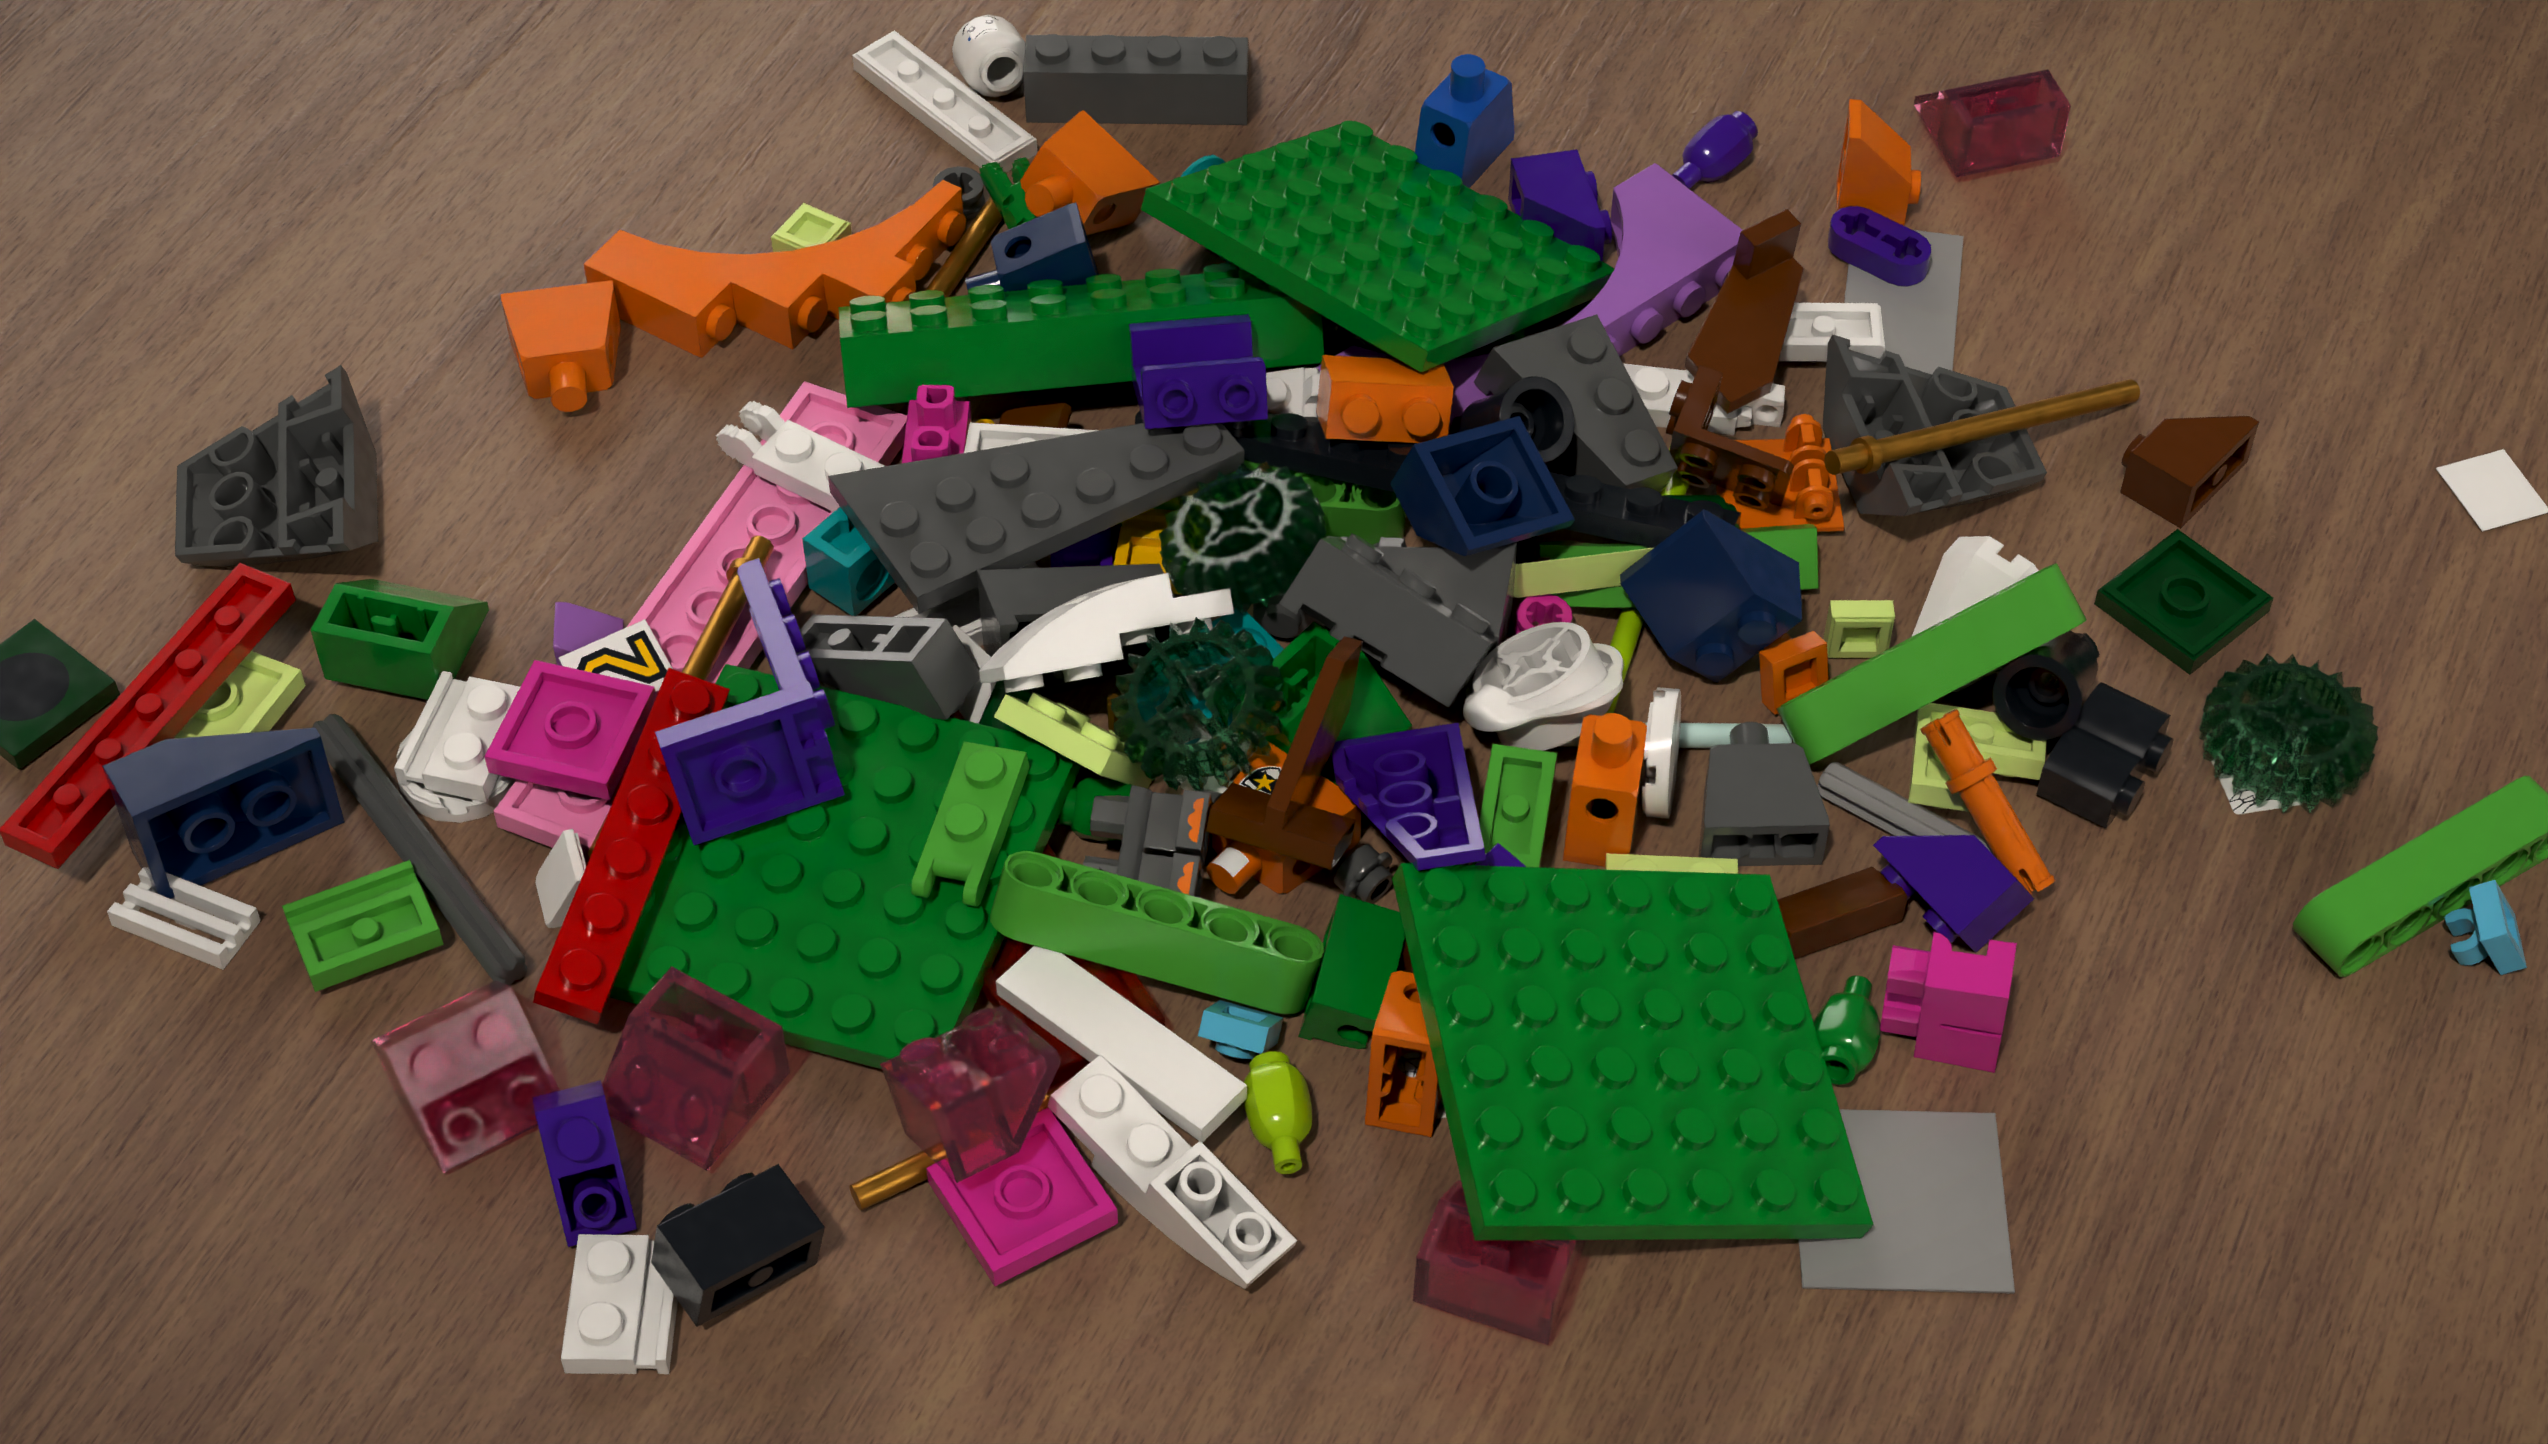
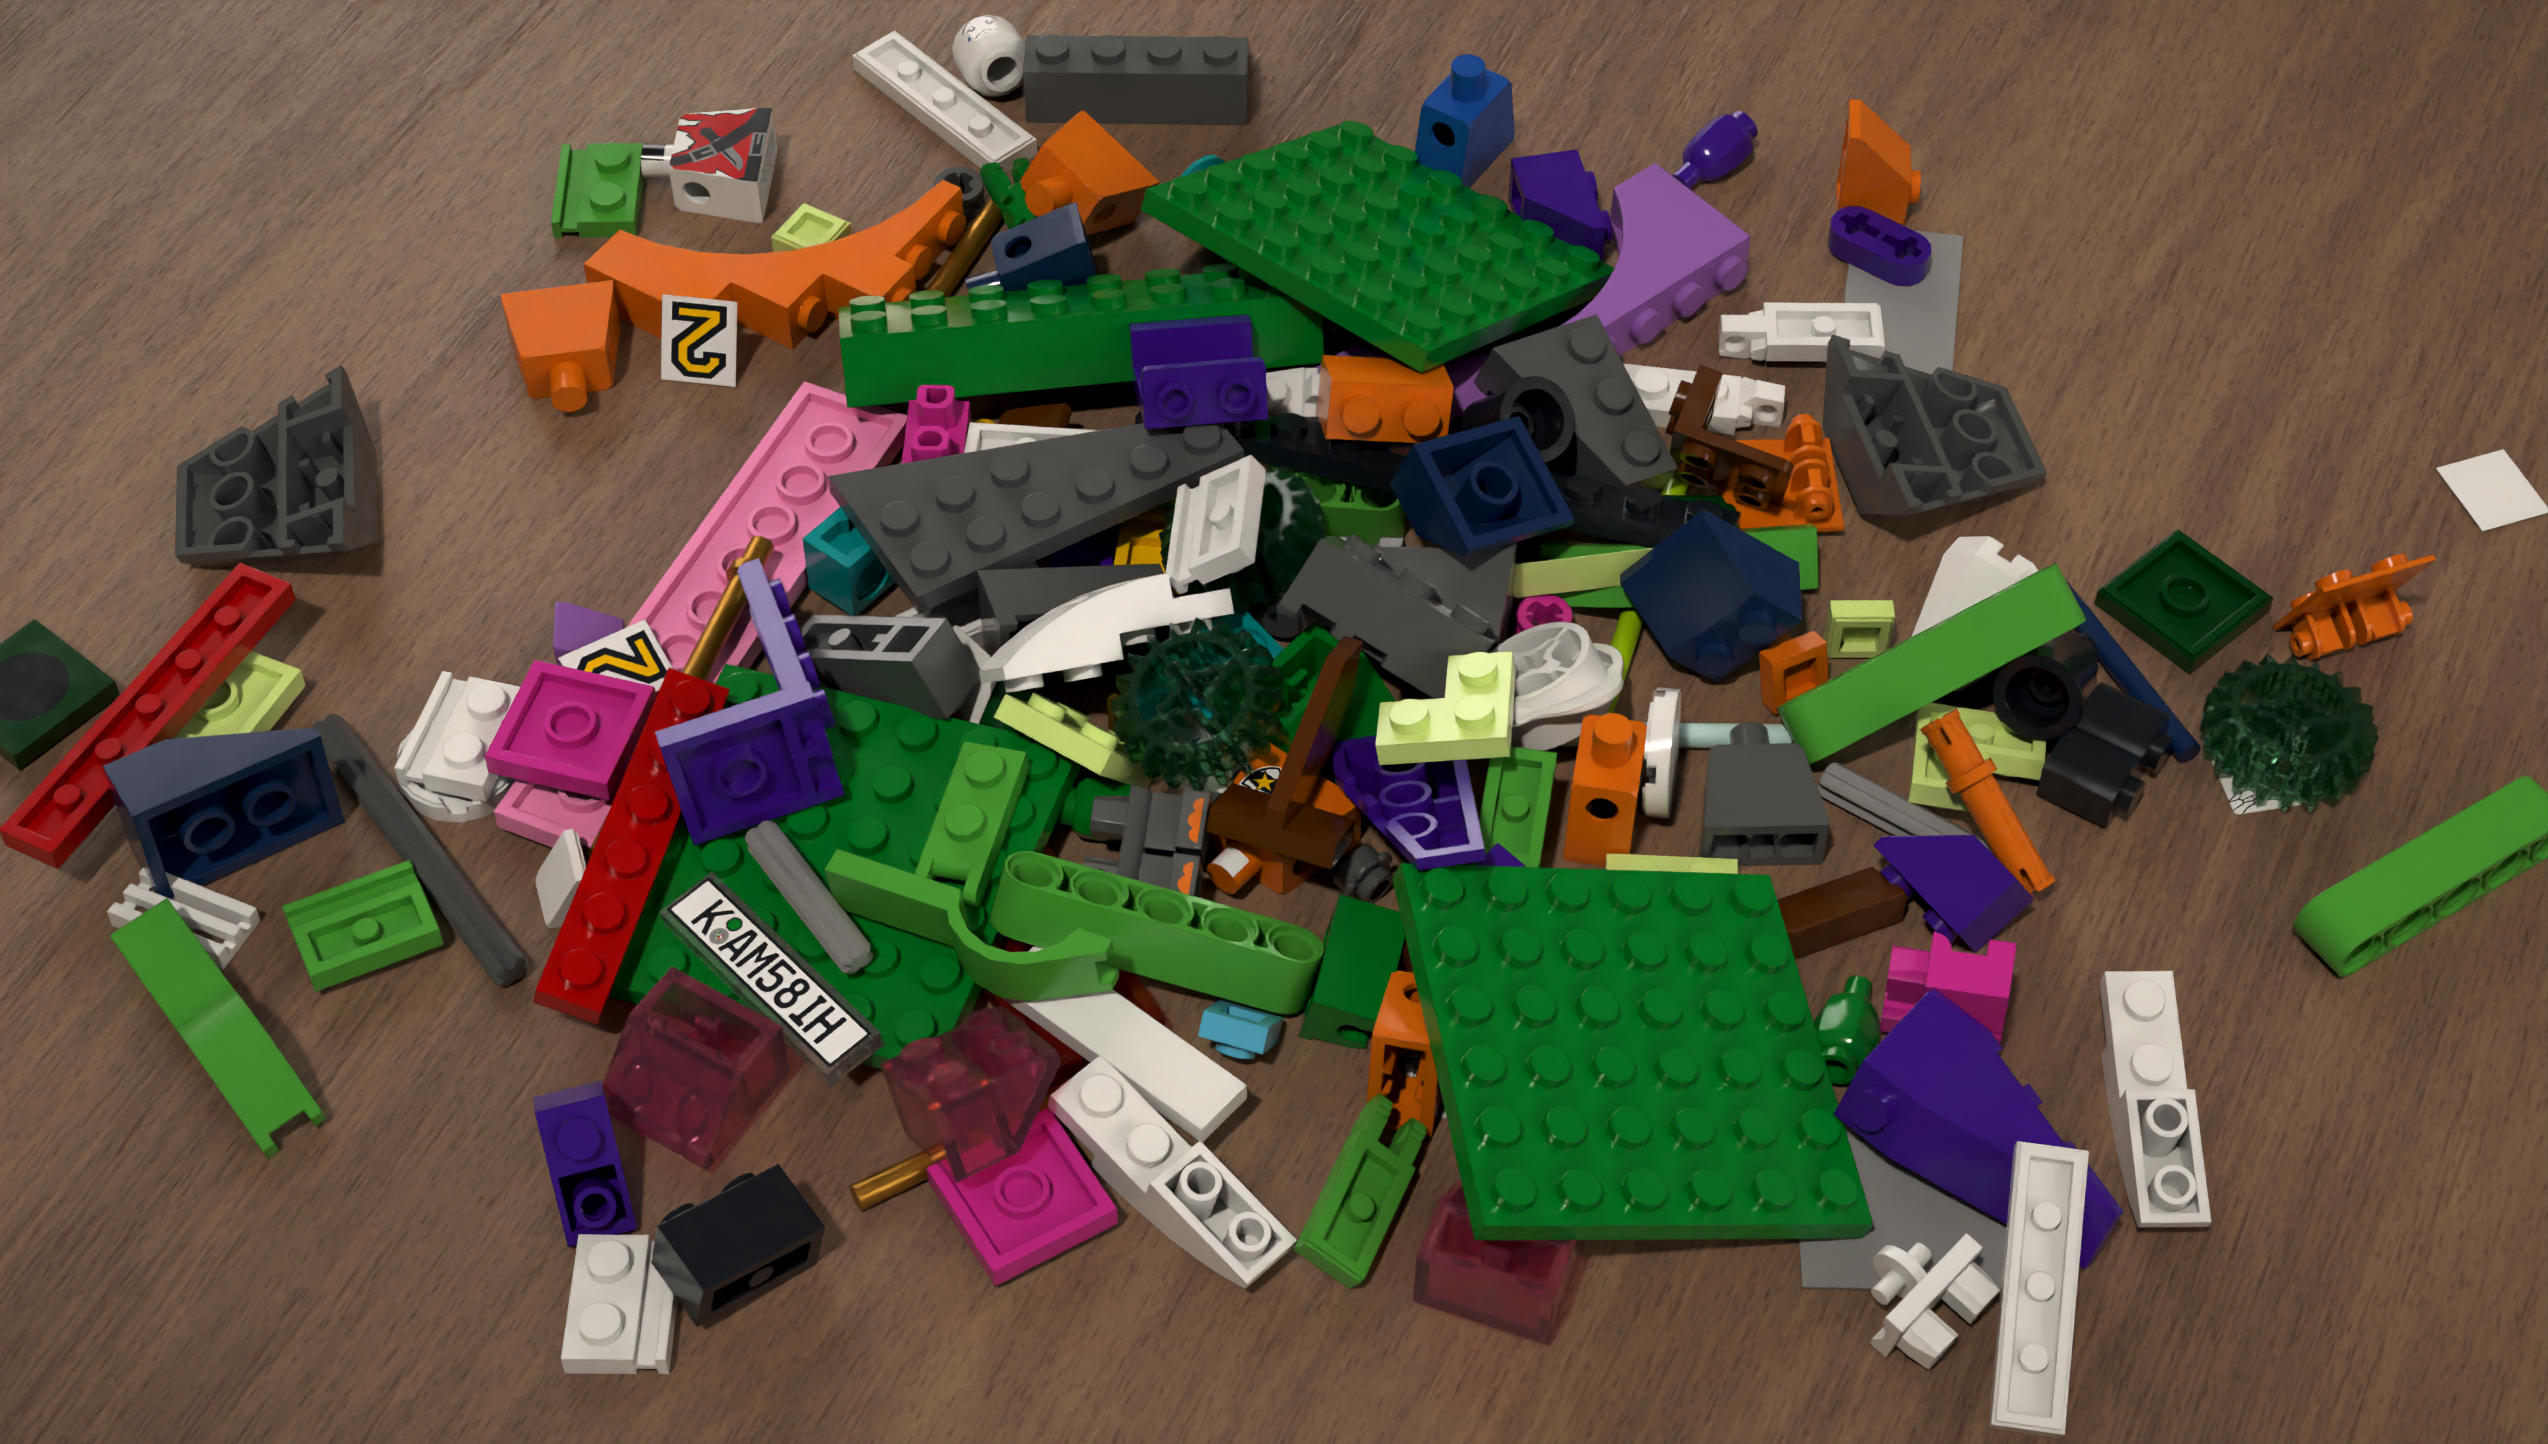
green slope [310,579,489,700] -> none
clear pink slope [371,980,560,1173] -> none
white hinge [716,401,885,512] -> none
lime plant [1243,1051,1312,1174] -> none
reddish brown piece [1684,209,1804,414] -> none
pearl gold bar [1824,379,2140,475] -> none
clear pink slope [1914,69,2071,177] -> none
reddish brown slope [2120,416,2259,529] -> none
medium azure tile [2444,880,2527,975] -> none
none -> bright green piece [109,898,327,1159]
none -> bright green plate [551,142,644,238]
none -> torso [641,108,778,223]
none -> tile [659,872,884,1087]
none -> sticker [661,294,737,387]
none -> light grey axle [745,820,873,974]
none -> bright green piece [825,849,1120,1002]
none -> white plate [1166,455,1266,594]
none -> bright green hinge [1293,1093,1427,1289]
none -> yellowish green plate [1375,651,1516,765]
none -> dark purple wedge [1834,988,2124,1269]
none -> white hips [1870,1233,2001,1370]
none -> white tile [1988,1141,2089,1439]
none -> dark blue bar [2065,578,2201,763]
none -> white slope [2100,971,2211,1227]
none -> orange hinge [2273,553,2436,660]

